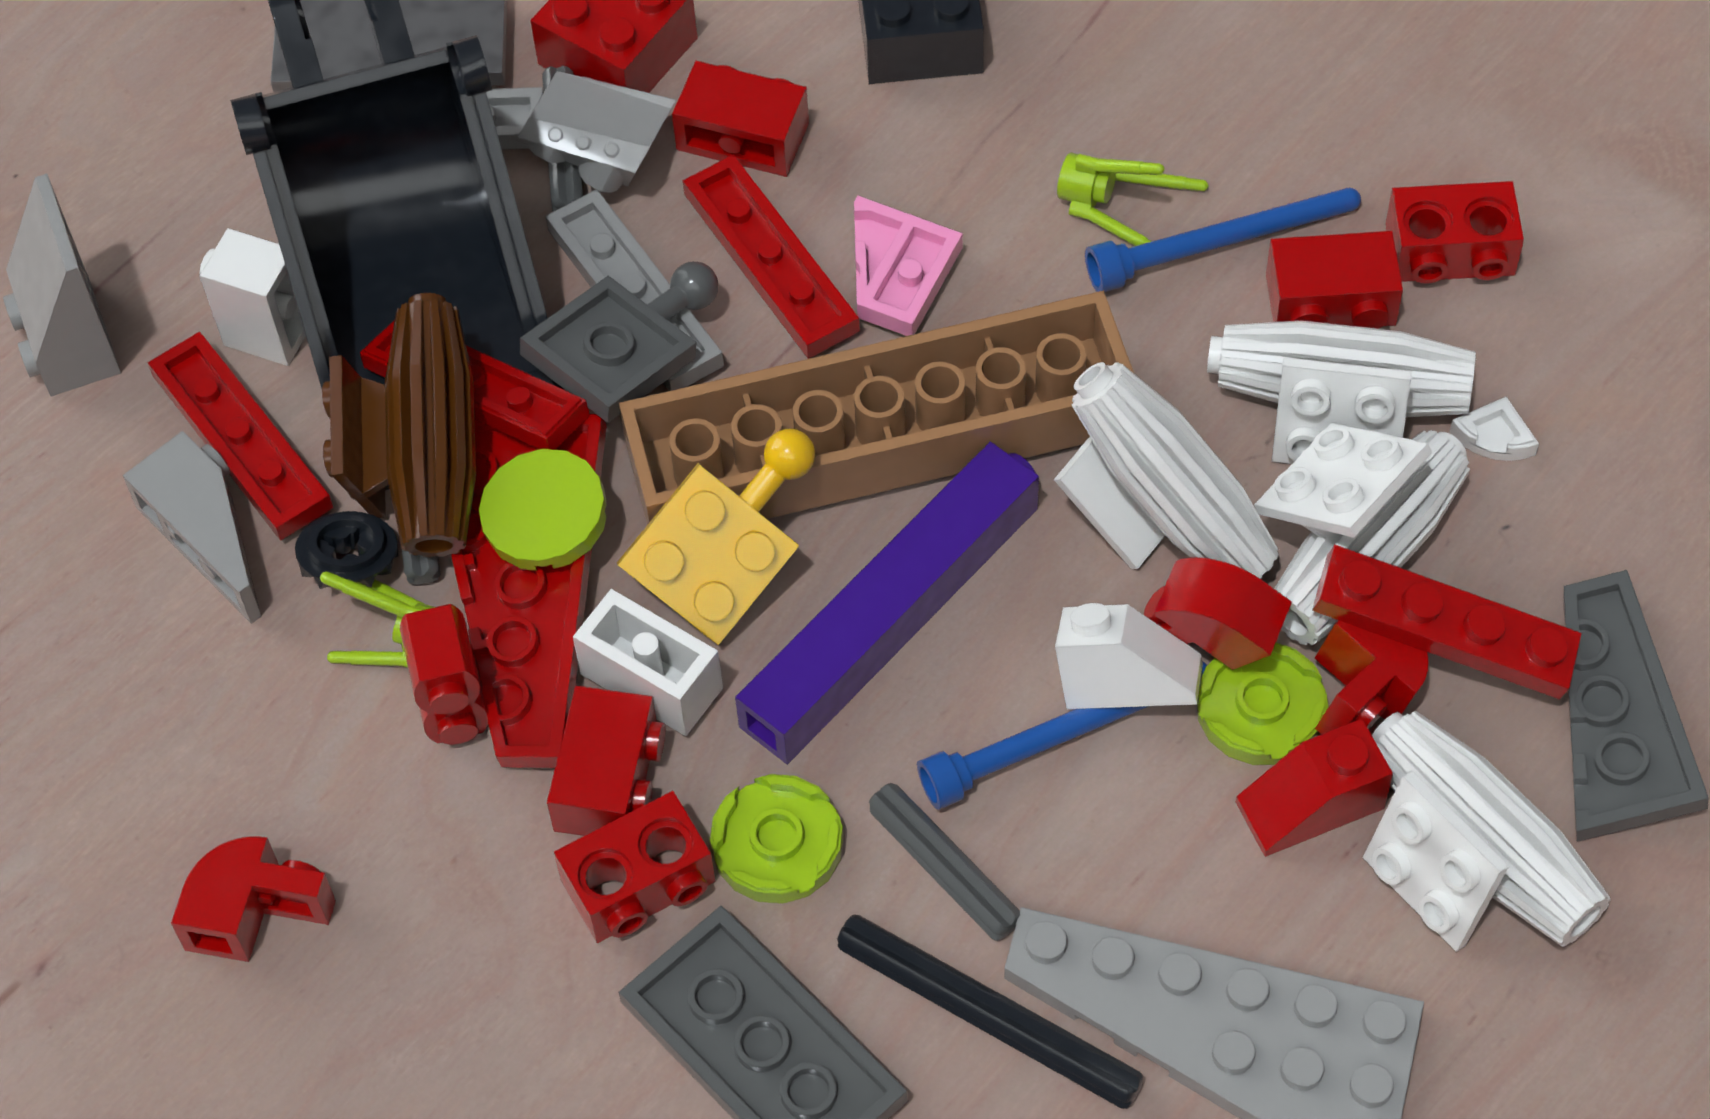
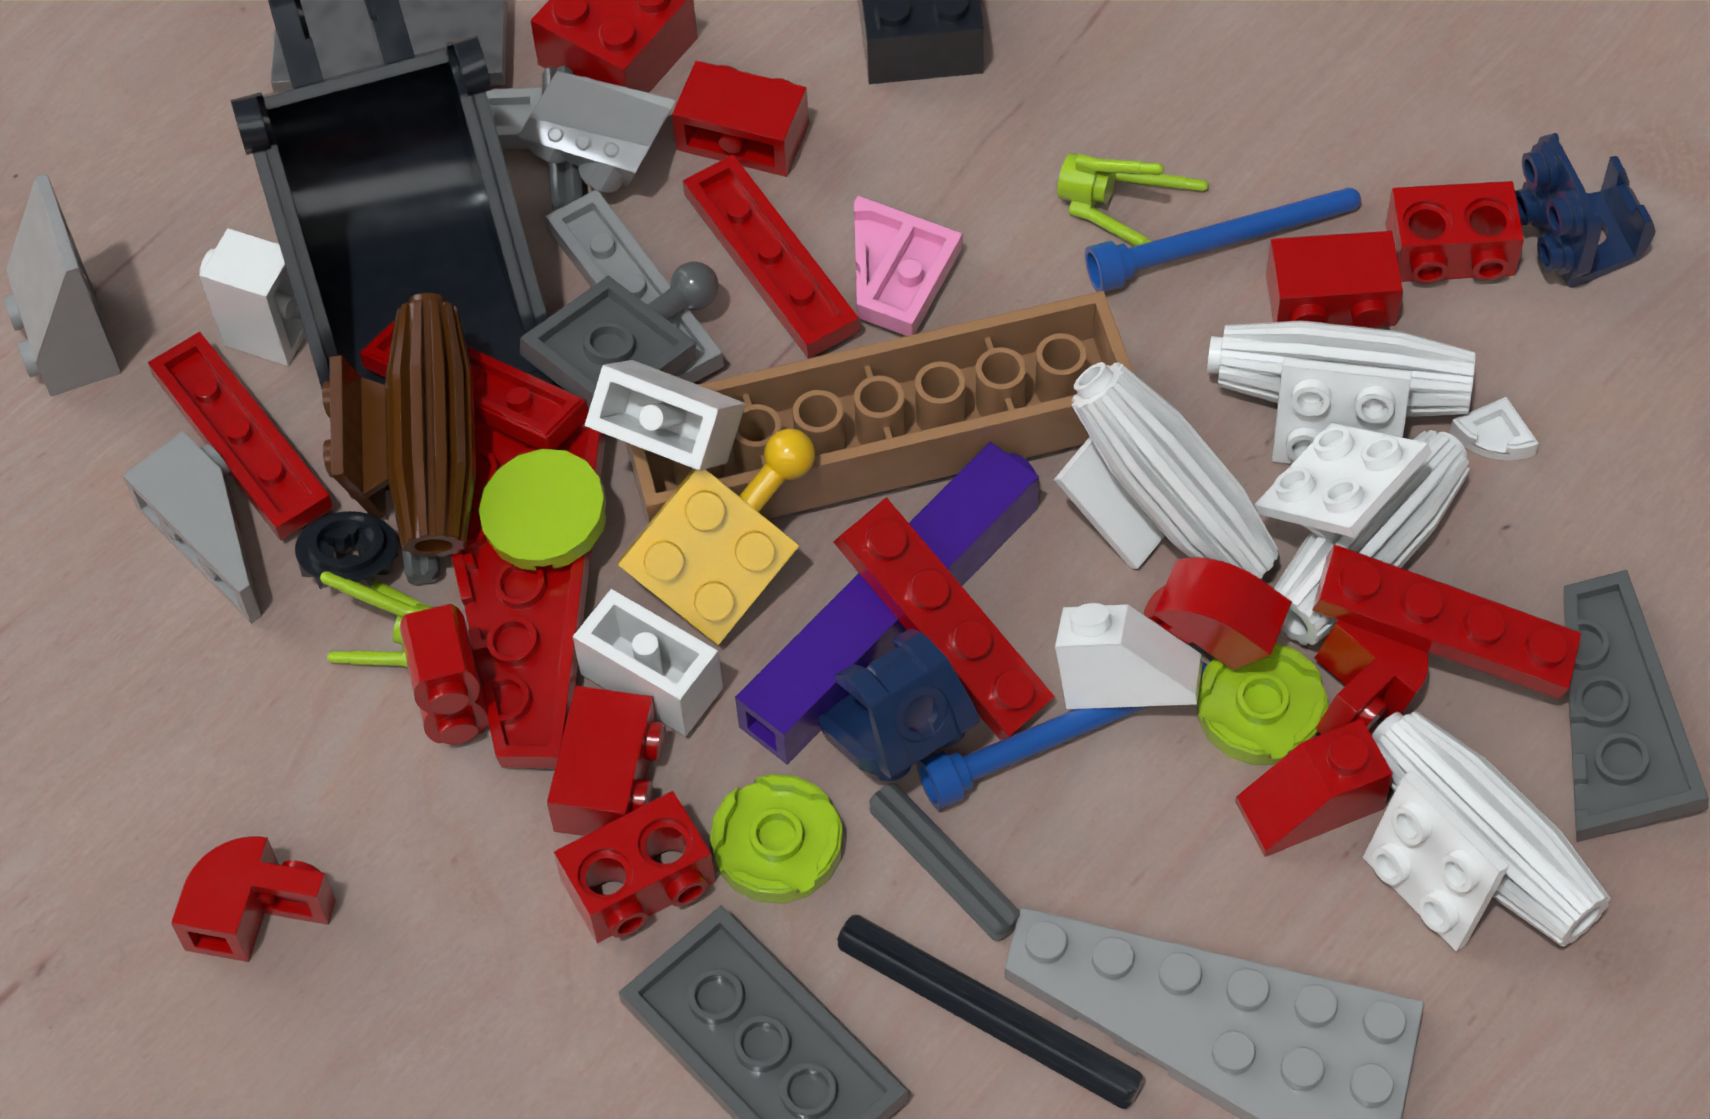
none -> white brick [584,360,746,471]
none -> dark blue piece [818,628,981,782]
none -> red plate [833,497,1055,741]
none -> dark blue piece [1515,133,1656,288]

